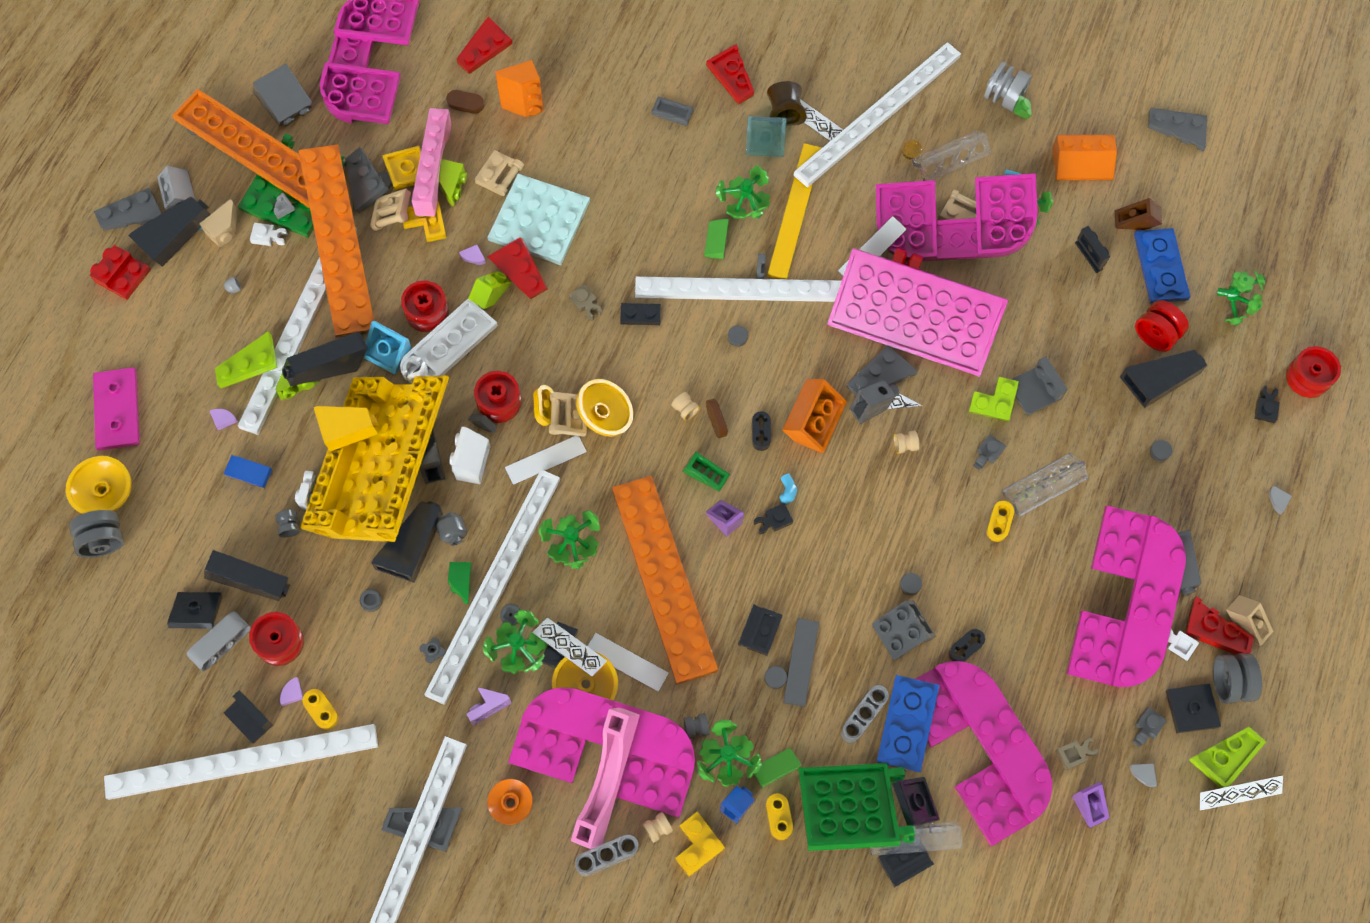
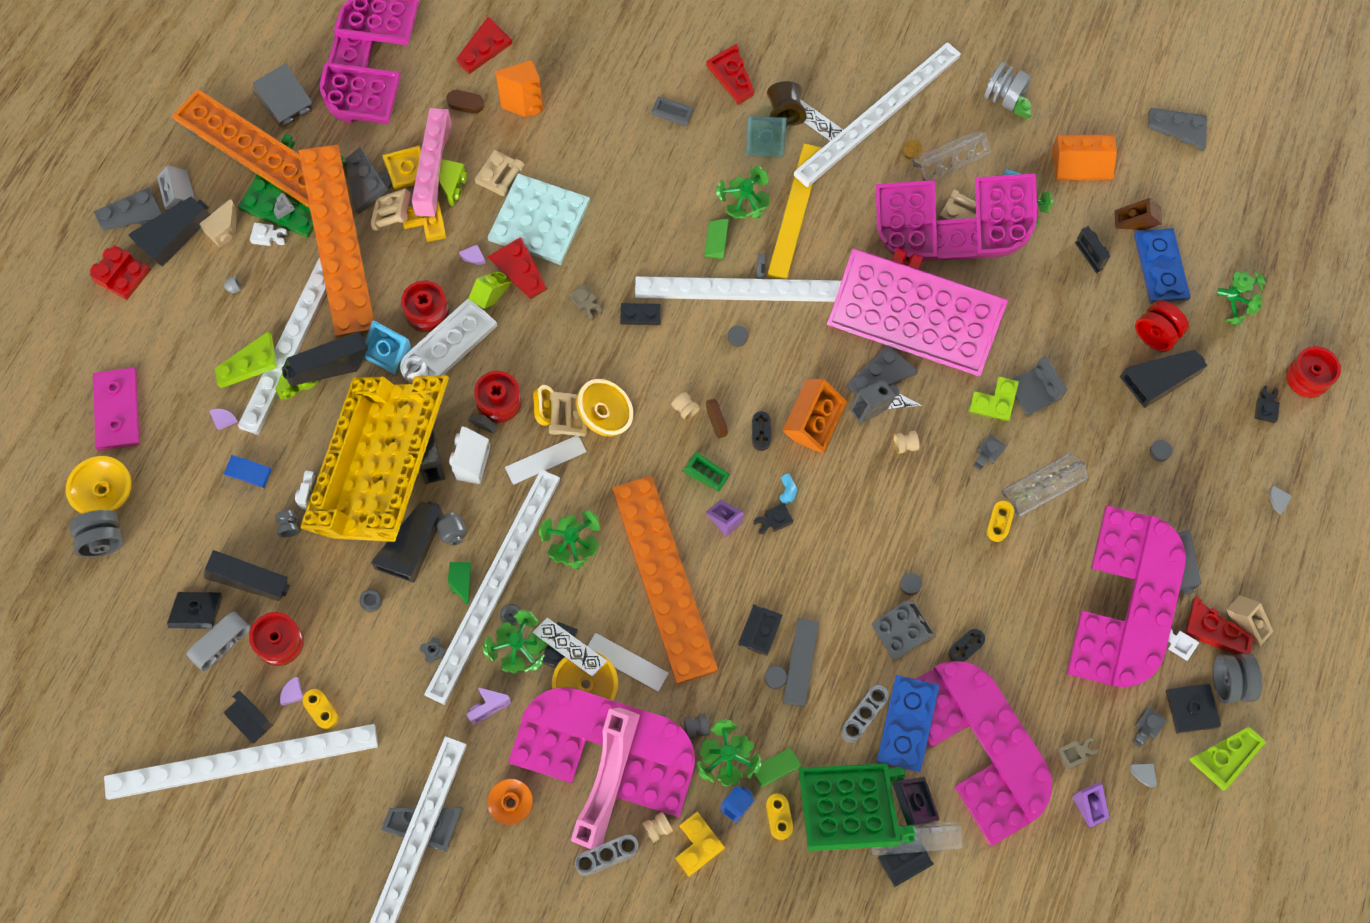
yellow slope [313,406,379,452] -> none
white sticker [838,216,906,276] -> none
white sticker [1200,776,1283,811] -> none

